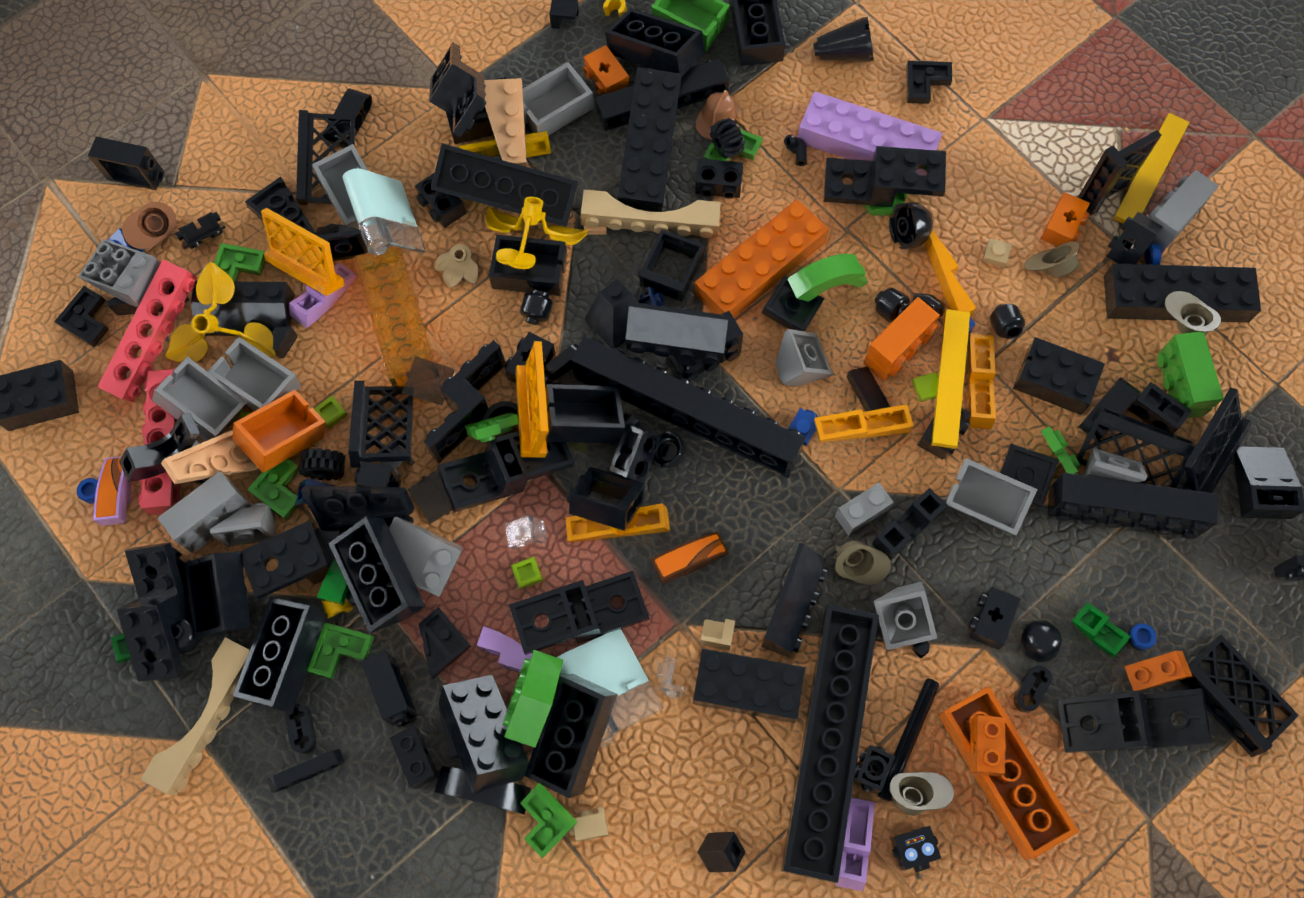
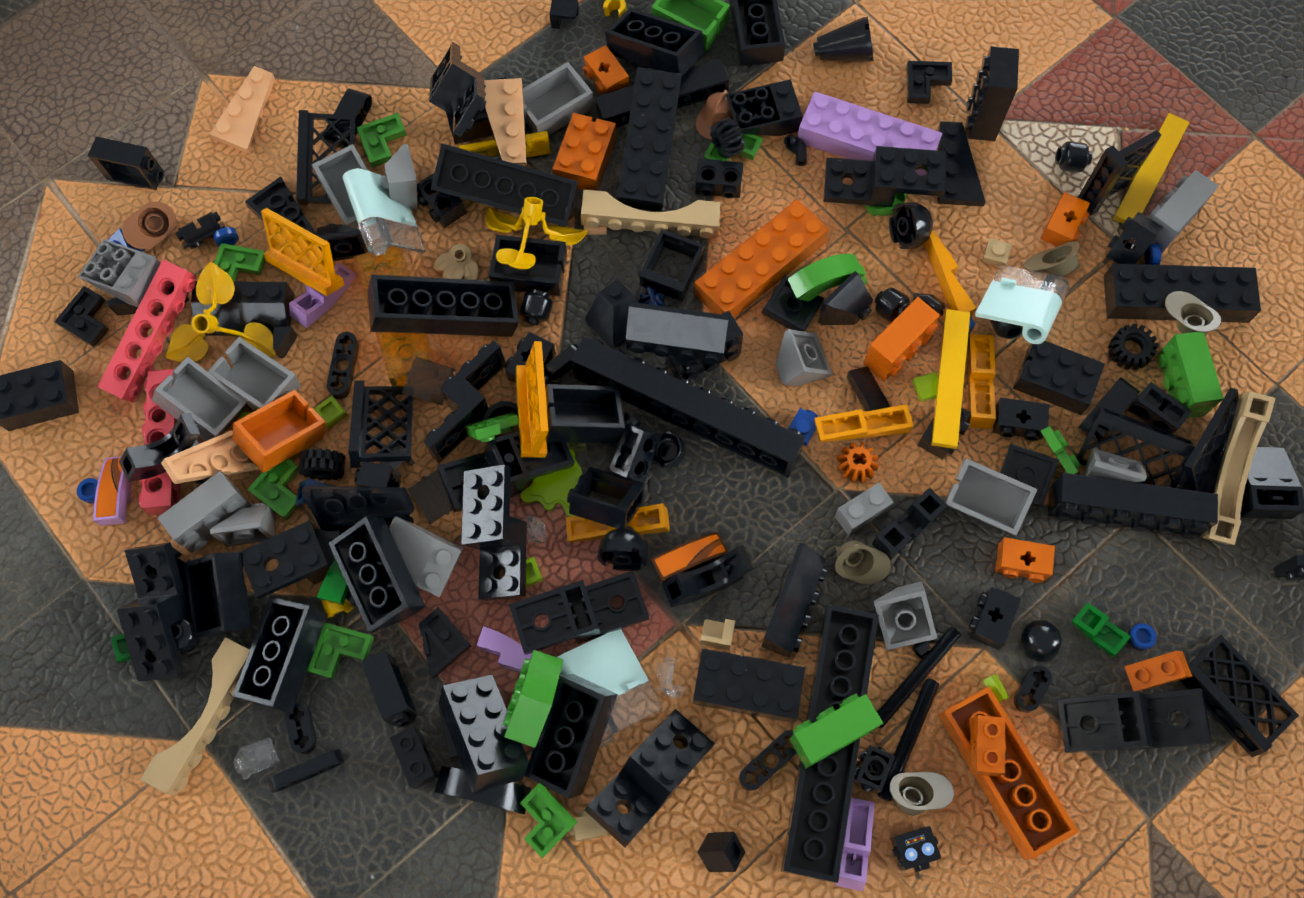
none -> light nougat wing [210,66,275,154]
none -> blue tile [213,227,239,247]
none -> clear bracket [234,737,280,780]
none -> black beam [327,332,359,399]
none -> bright green plate [356,113,407,168]
none -> black brick [367,275,519,337]
none -> light grey slope [381,144,417,209]
none -> black bracket [461,464,527,601]
none -> lime tile [521,449,583,517]
none -> orange piece [552,113,617,191]
none -> black bracket [584,709,715,848]
none -> black cylinder [597,526,648,571]
none -> black arch [662,546,754,607]
none -> black slope [726,79,803,136]
none -> black beam [739,730,797,791]
none -> bright green piece [790,693,883,768]
none -> black slope [818,271,873,325]
none -> orange gear [837,442,879,484]
none -> black axle [877,627,961,729]
none -> black wing [938,121,985,206]
none -> black brick [965,46,1019,141]
none -> light aqua door [975,265,1070,344]
none -> lime tile [983,674,1010,702]
none -> black brick [993,397,1049,441]
none -> orange brick [995,537,1055,583]
none -> black head [1055,141,1092,172]
none -> black tyre [1108,324,1158,371]
none -> tan arch [1200,391,1276,545]

